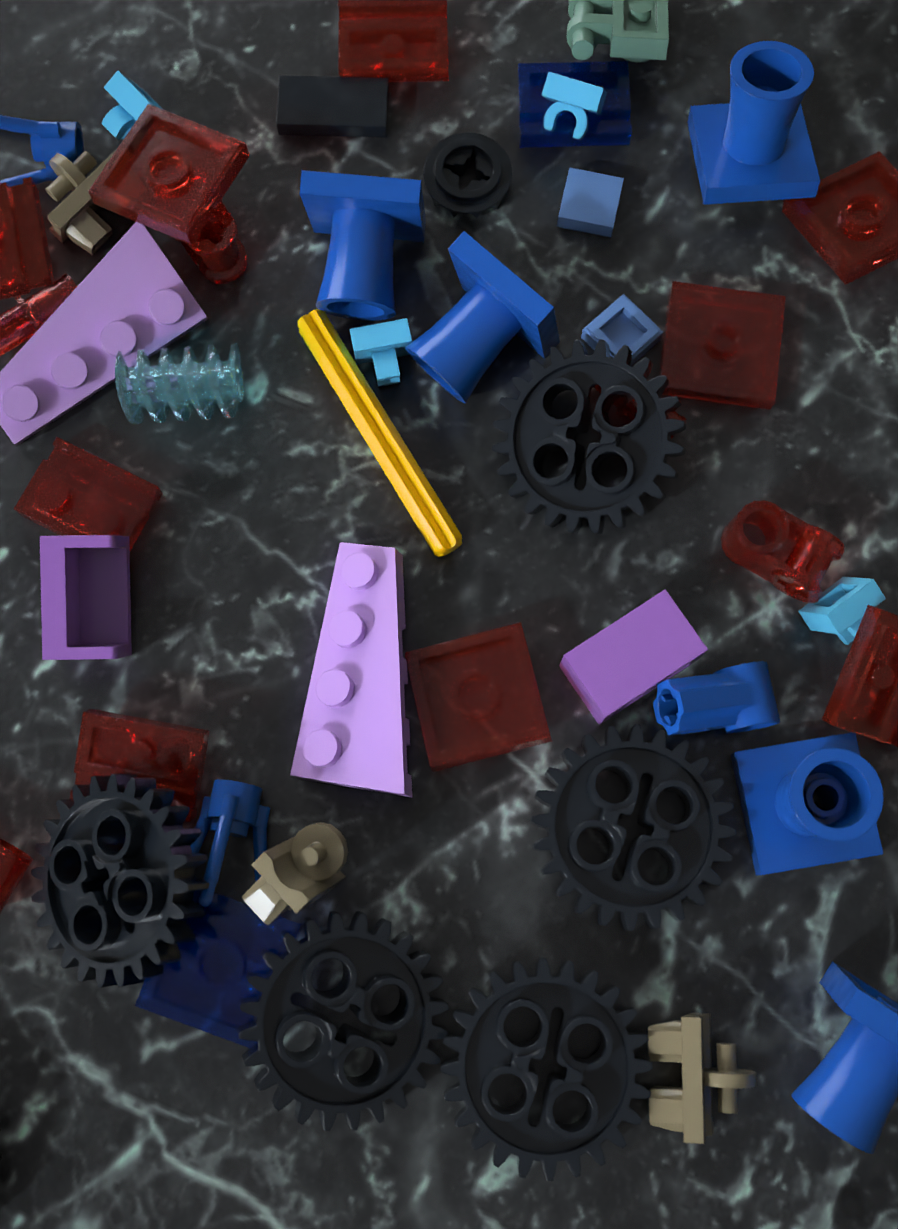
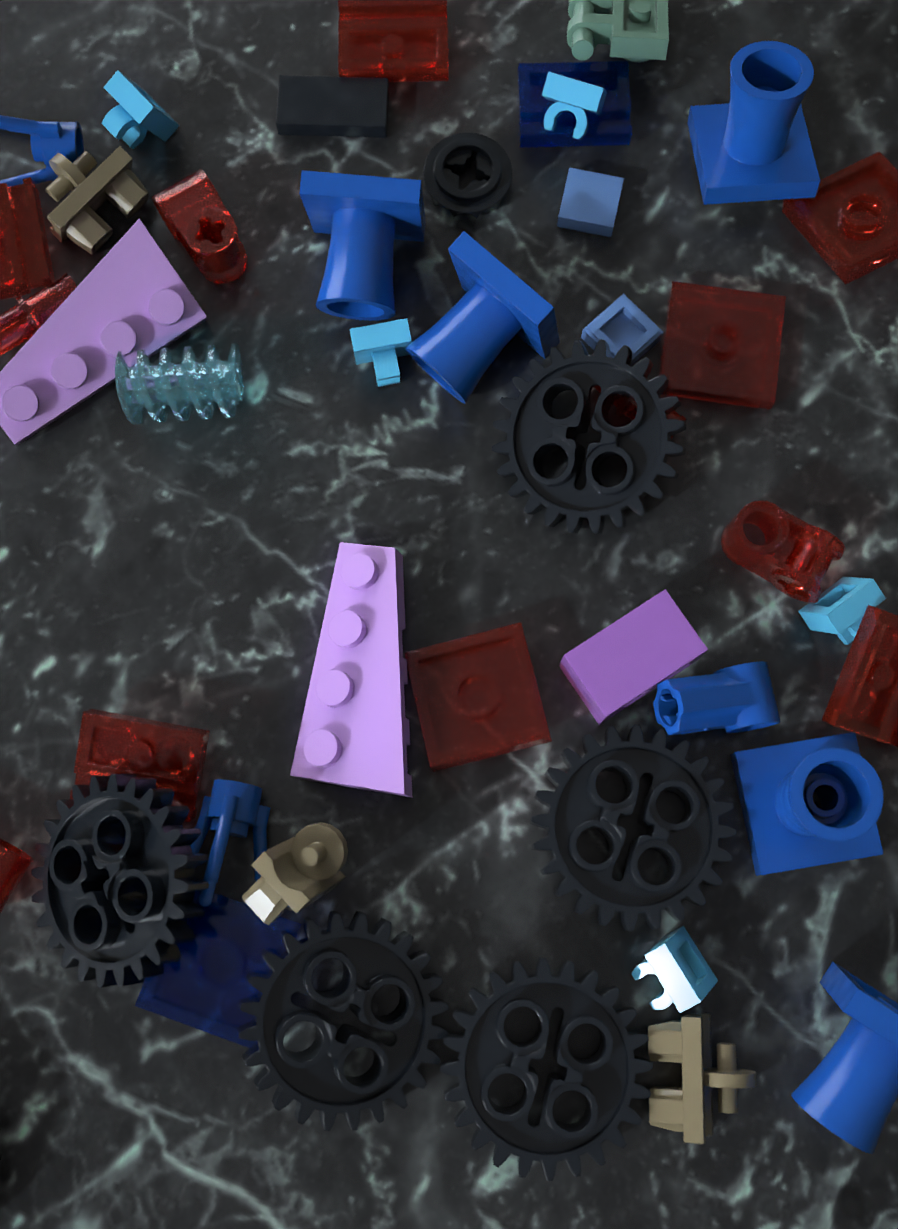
clear red plate [14,437,163,550] -> none
medium lavender panel [40,535,132,660] -> none
clear red plate [88,104,250,245] -> none
yellow axle [297,309,462,557] -> none
none -> medium azure tile [632,925,718,1013]

